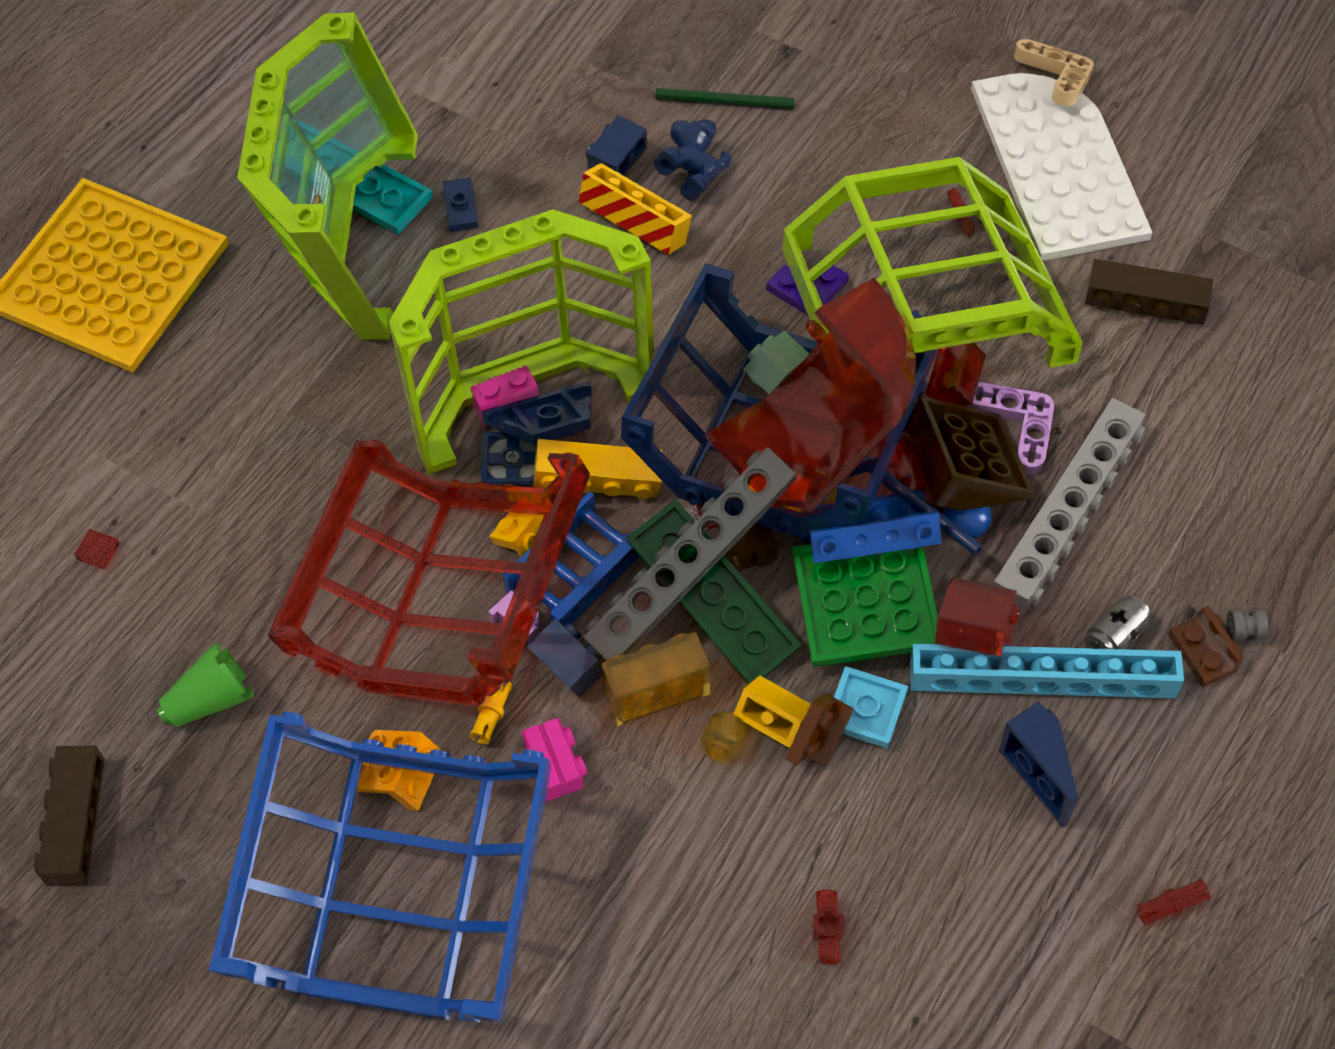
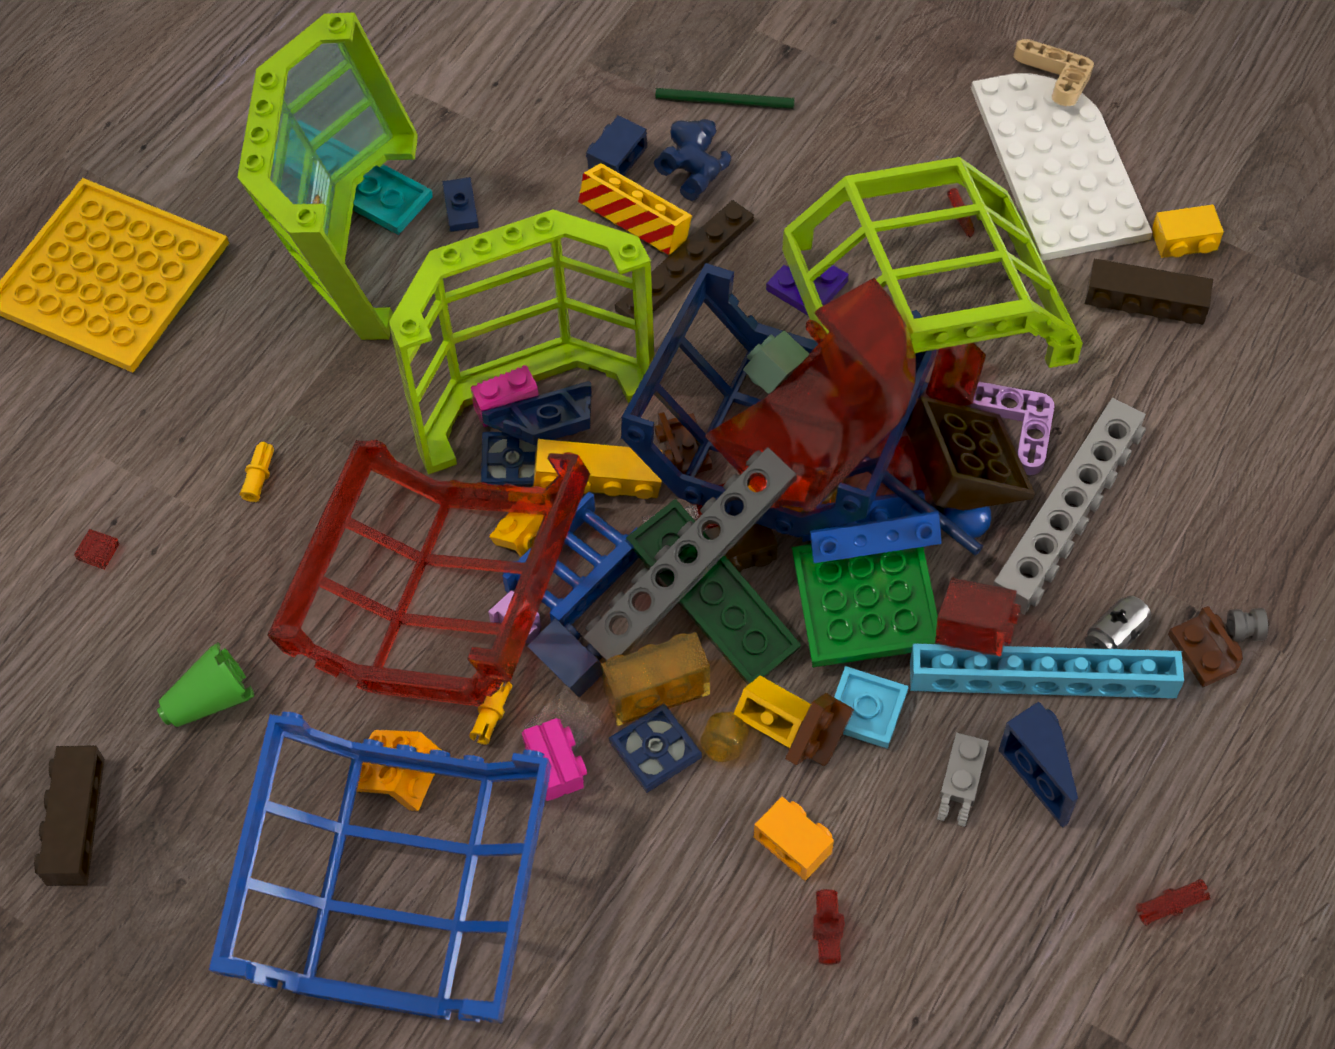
none -> yellow axle [239,442,274,502]
none -> dark blue piece [609,703,702,793]
none -> dark brown plate [615,200,754,319]
none -> reddish brown bracket [654,412,712,474]
none -> light orange brick [754,796,834,881]
none -> light grey hinge [937,732,989,827]
none -> yellow brick [1152,204,1224,258]

